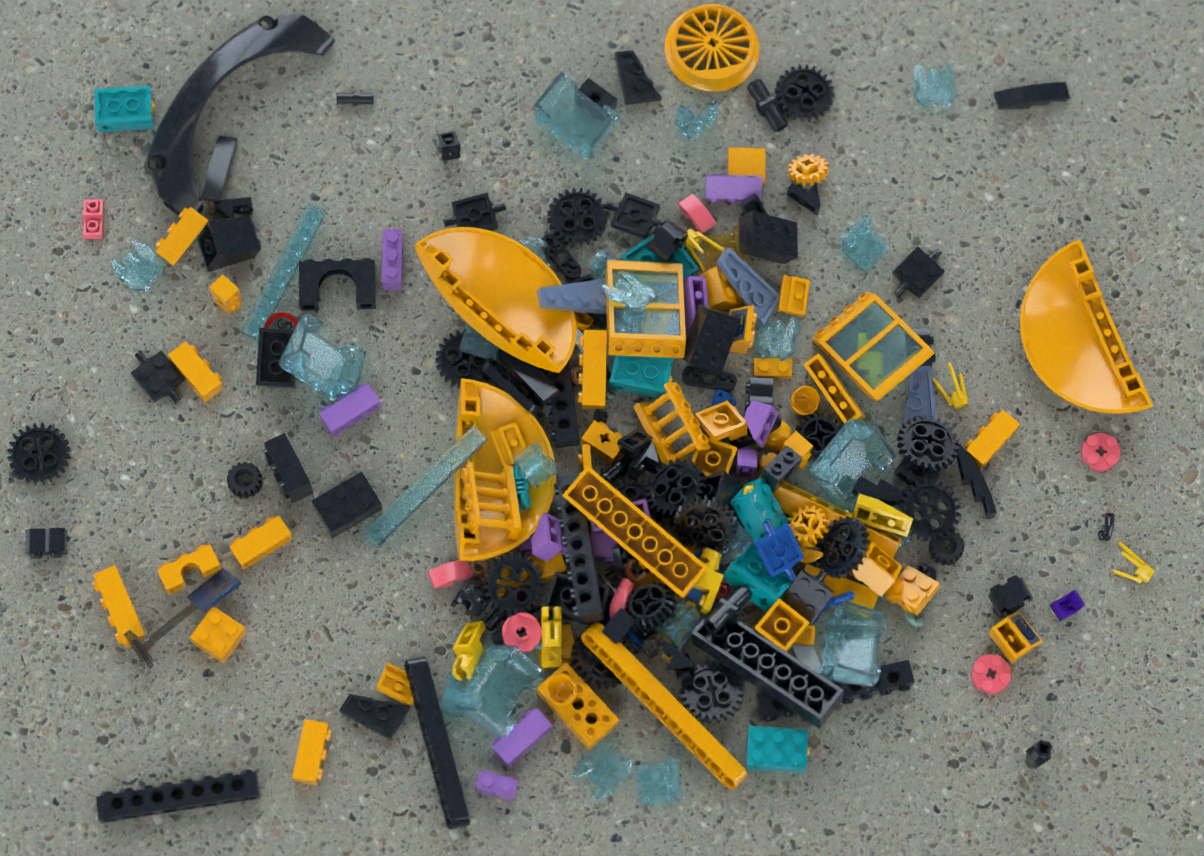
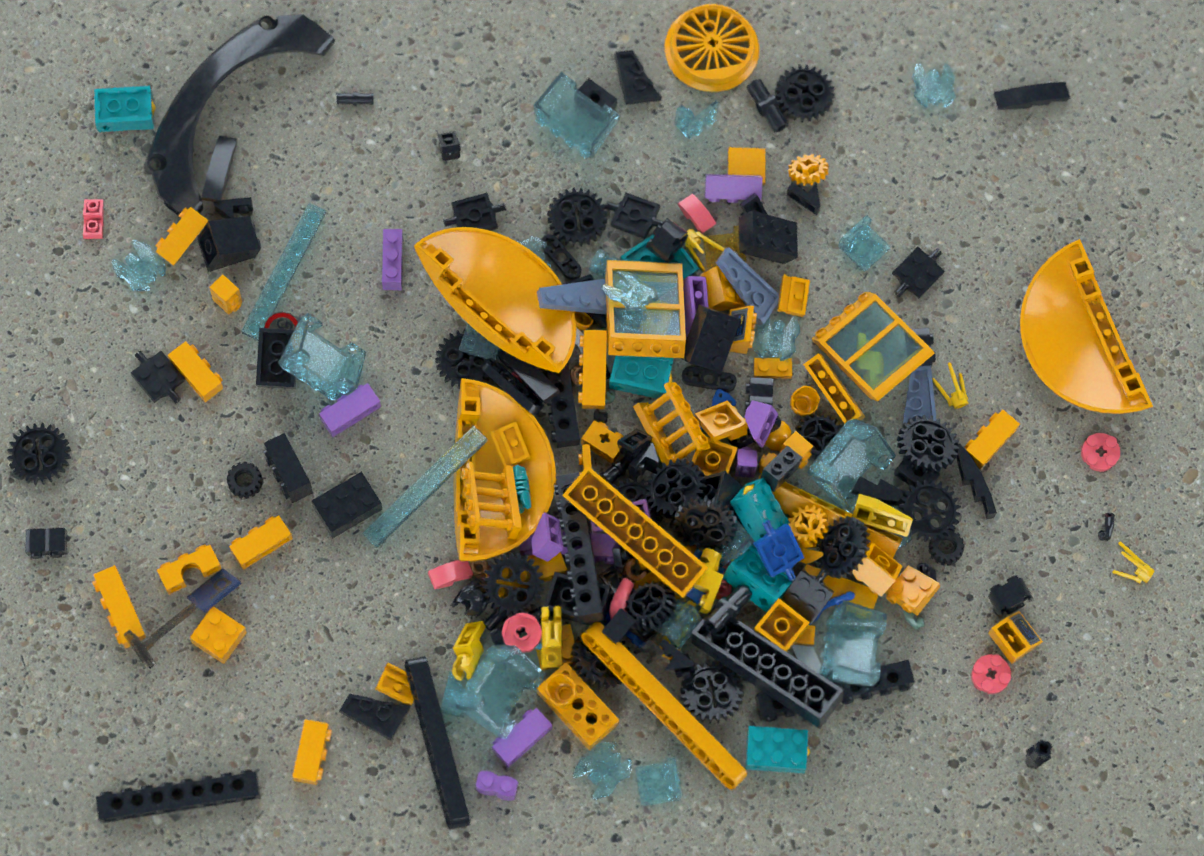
black arch [299,258,376,311] -> none
clear light blue brick [513,442,557,488] -> none
dark purple bracket [1049,590,1085,621] -> none

